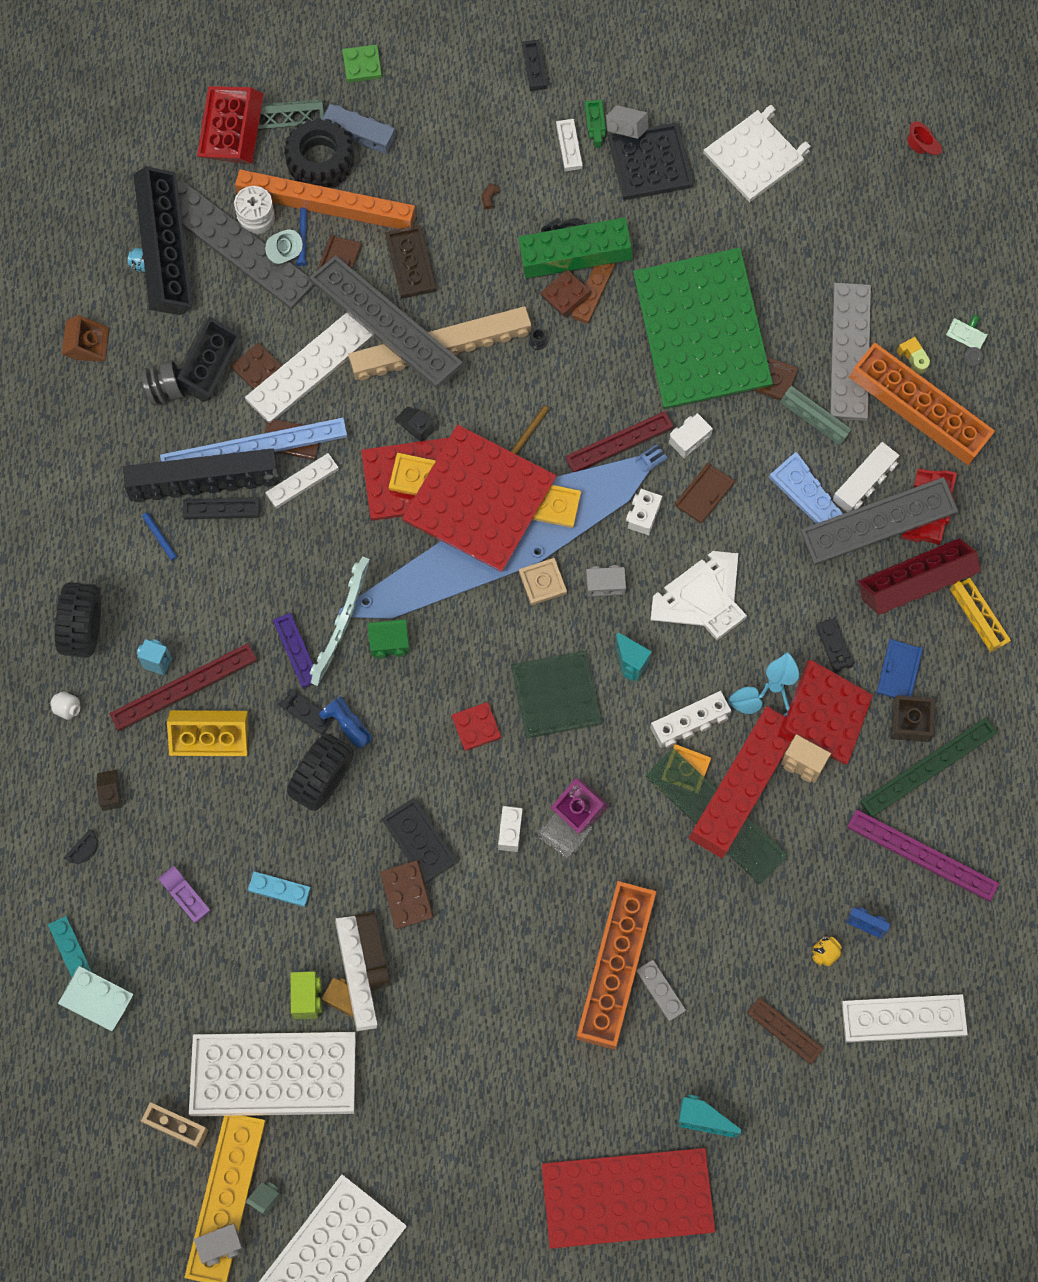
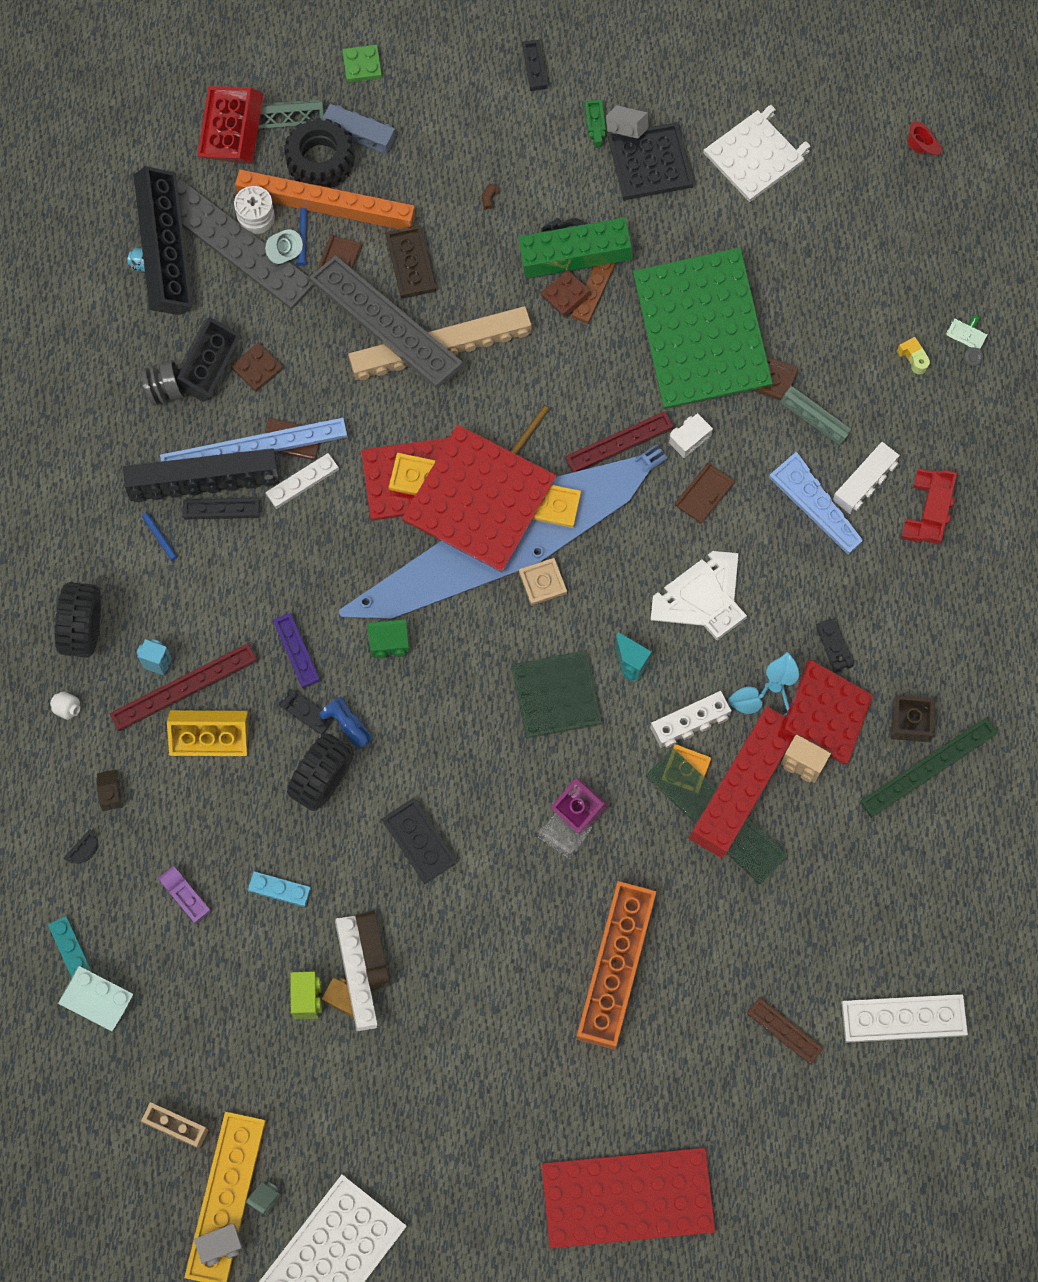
dark orange slope [62,315,109,361] -> none
white plate [189,1032,356,1116] -> none
white plate [245,313,375,423] -> none
light aqua plate [310,557,370,686] -> none
reddish brown plate [380,860,434,929] -> none
black slope [394,407,434,442] -> none
red plate [451,702,501,751] -> none
white brick [498,806,522,852] -> none
black piece [529,329,547,350] -> none
white plate [556,119,582,171] -> none
light grey brick [586,565,626,597] -> none
white brick [626,489,662,535] -> none
light grey plate [636,960,686,1022] -> none
teal slope [676,1095,741,1138] -> none
dark grey plate [801,477,958,565] -> none
yellow head [812,937,842,966] -> none
light grey plate [830,283,871,421] -> none
blue plate [845,907,891,939] -> none
magenta plate [847,809,999,902] -> none
orange brick [849,342,995,466] -> none
dark red brick [858,538,981,615] -> none
blue door [877,639,923,698] -> none
yellow fence [950,578,1011,652] -> none

